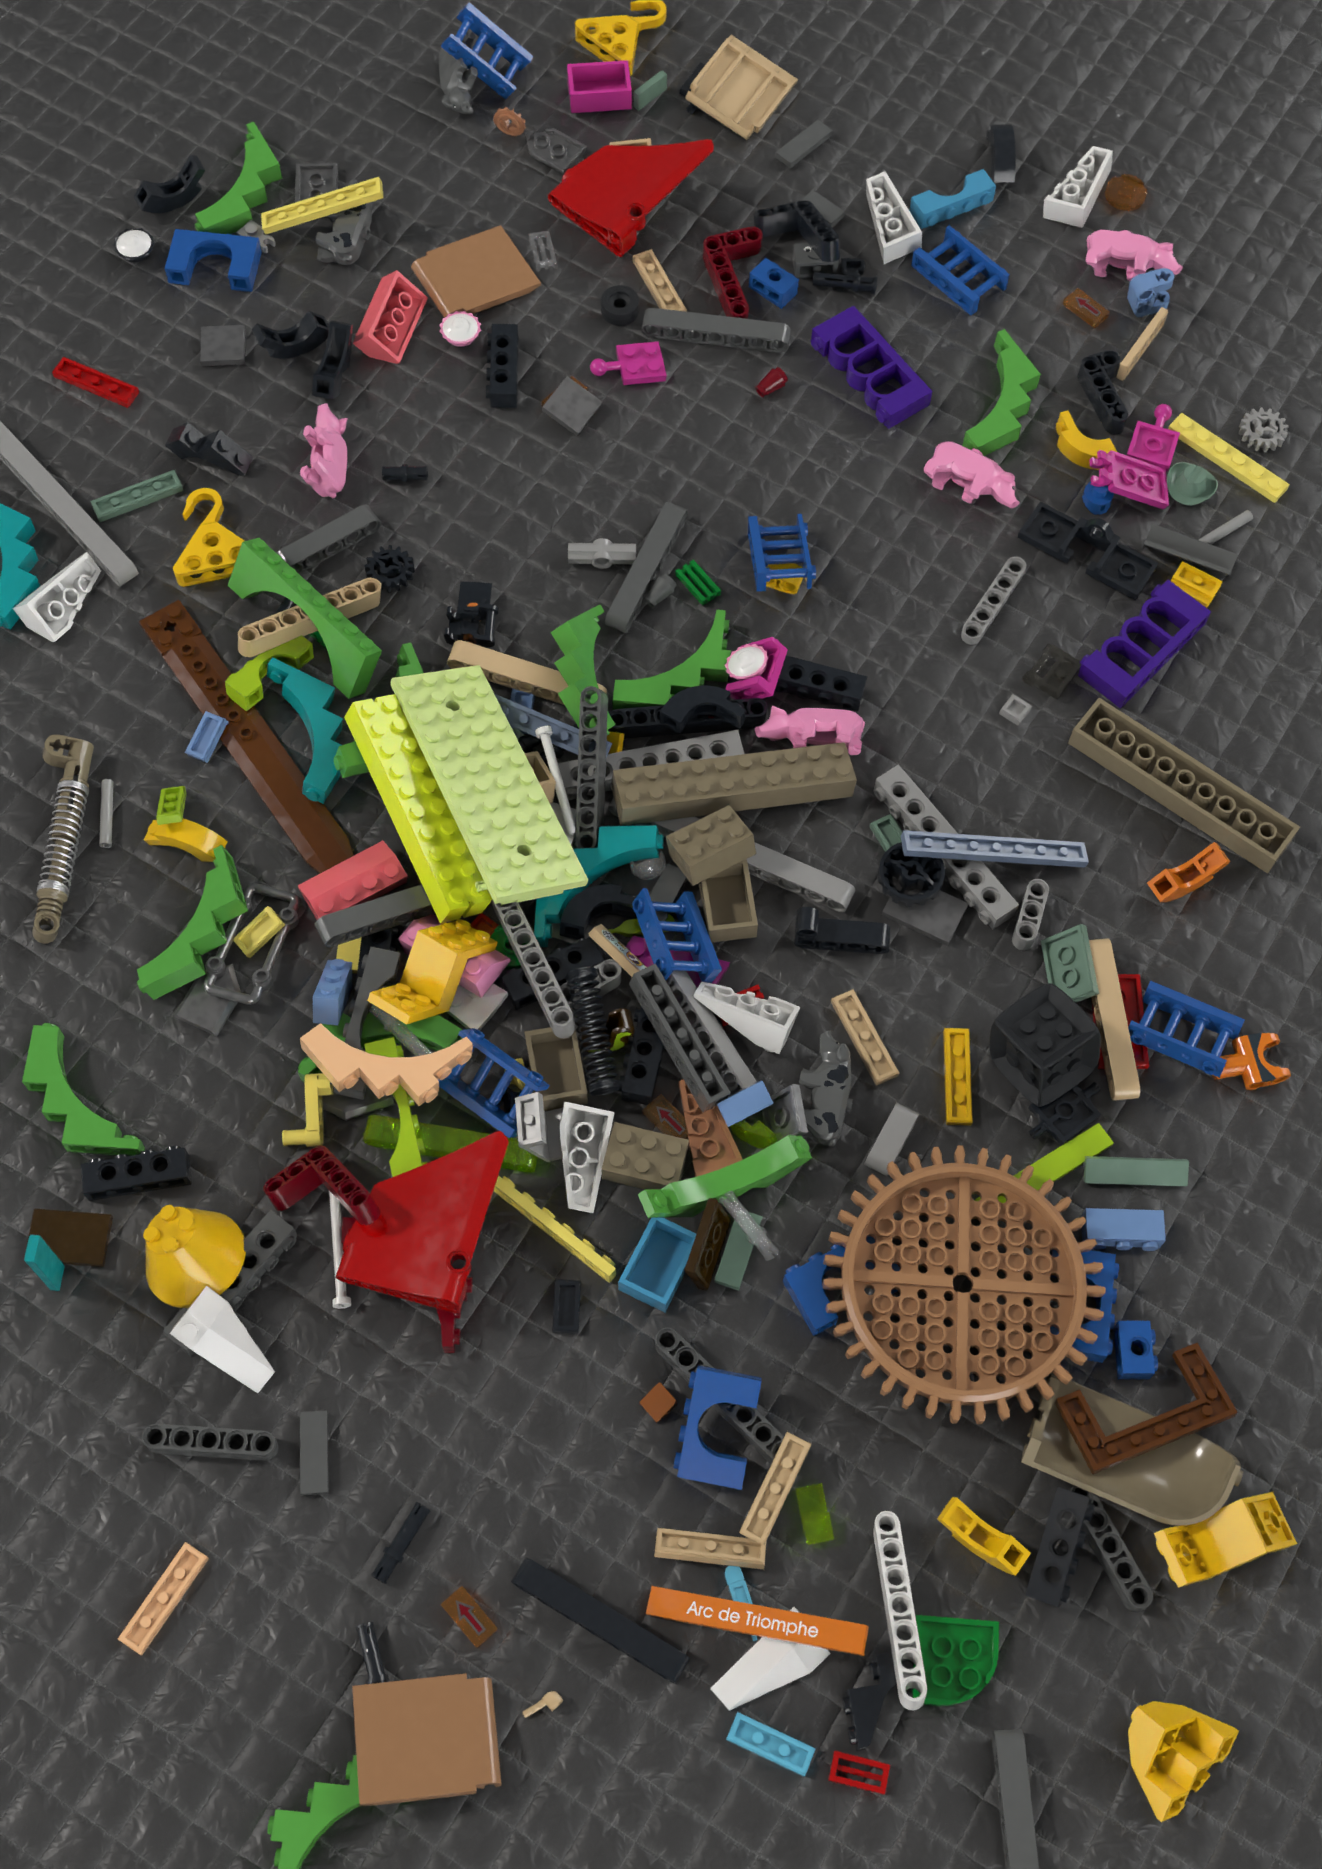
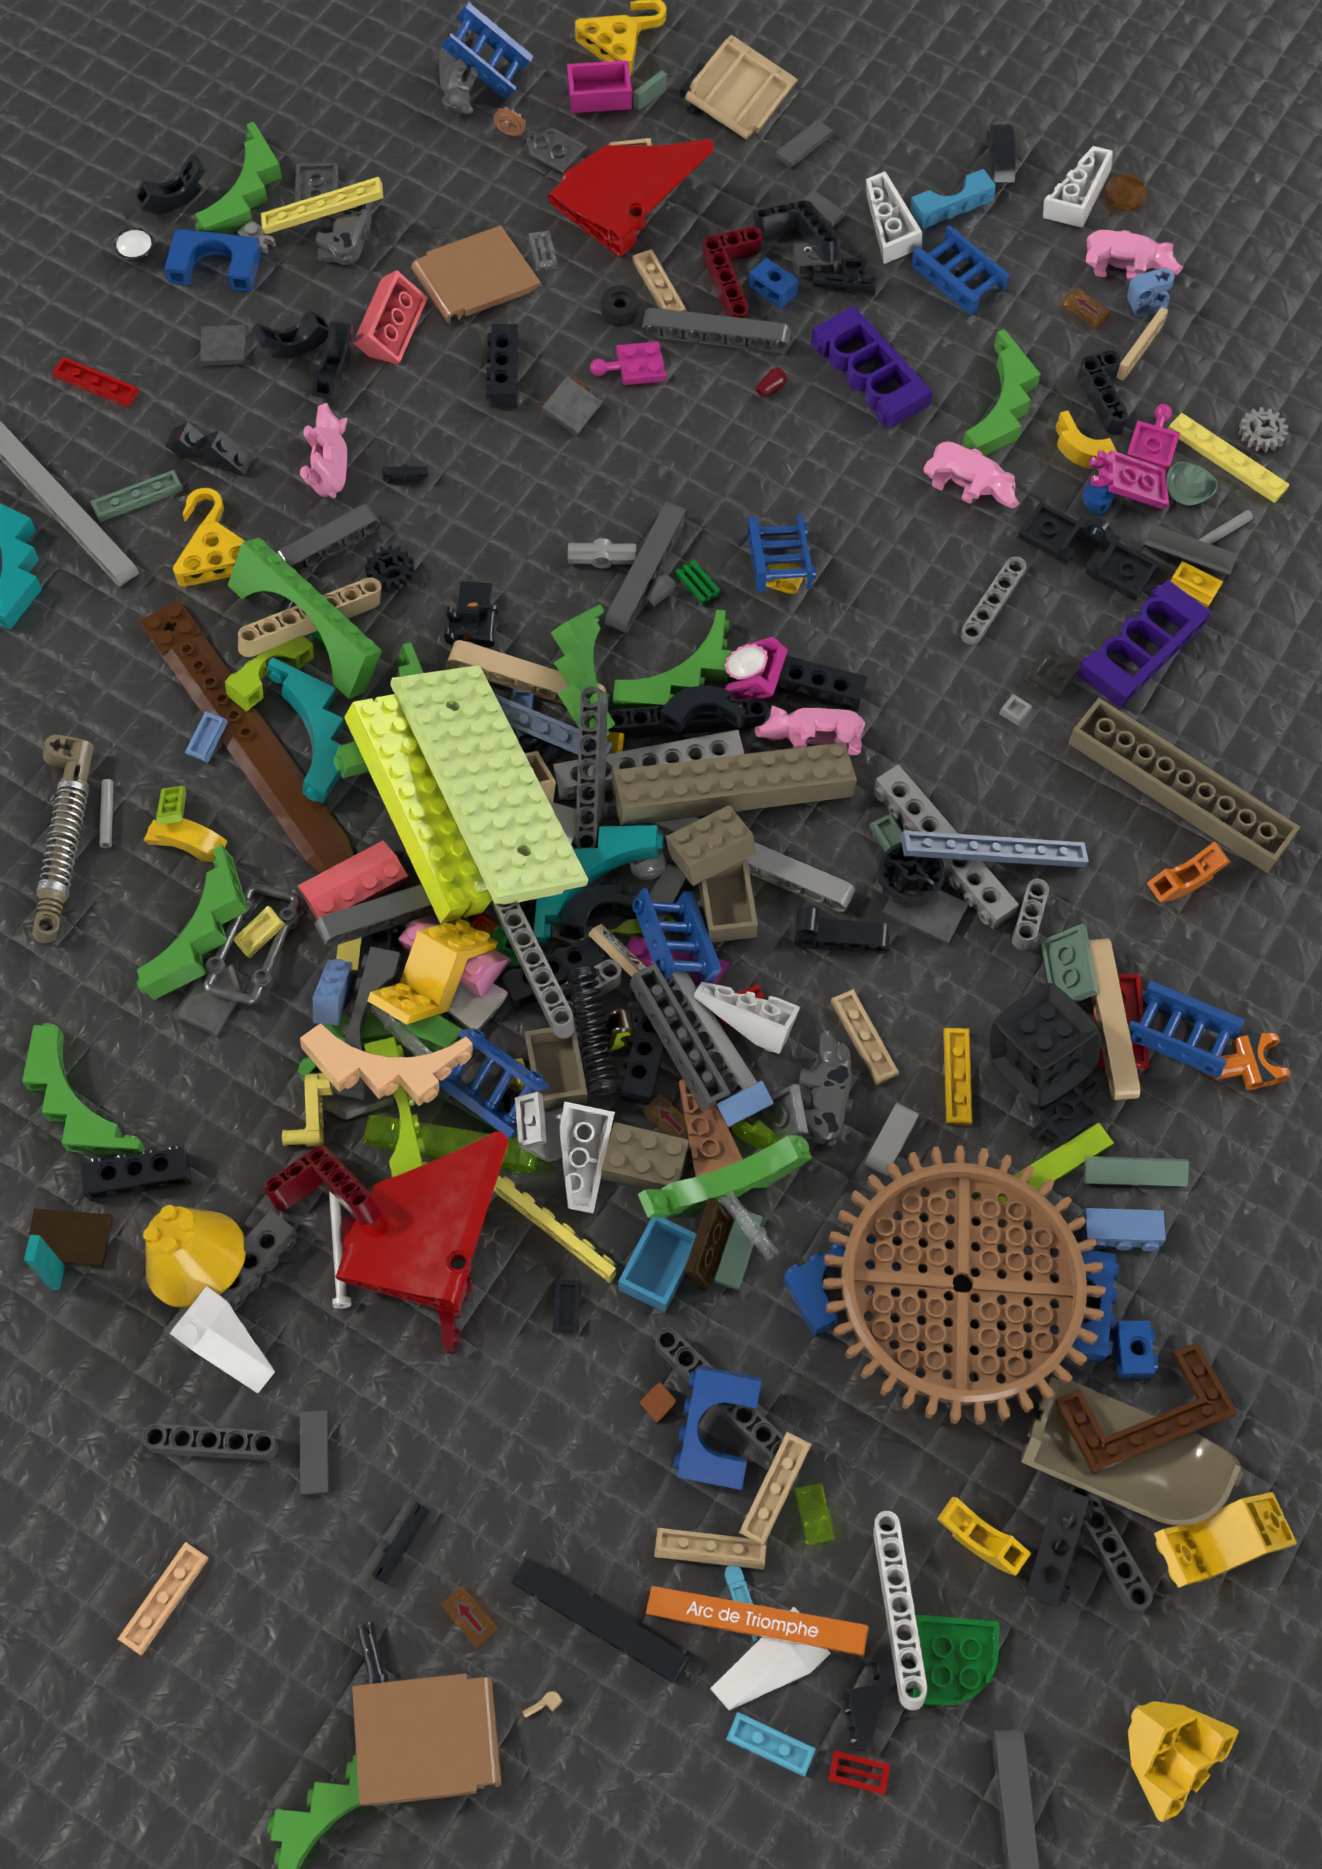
white wedge [13,552,101,642] -> none
white piece [439,311,481,347] -> none
white bar [535,726,576,835] -> none

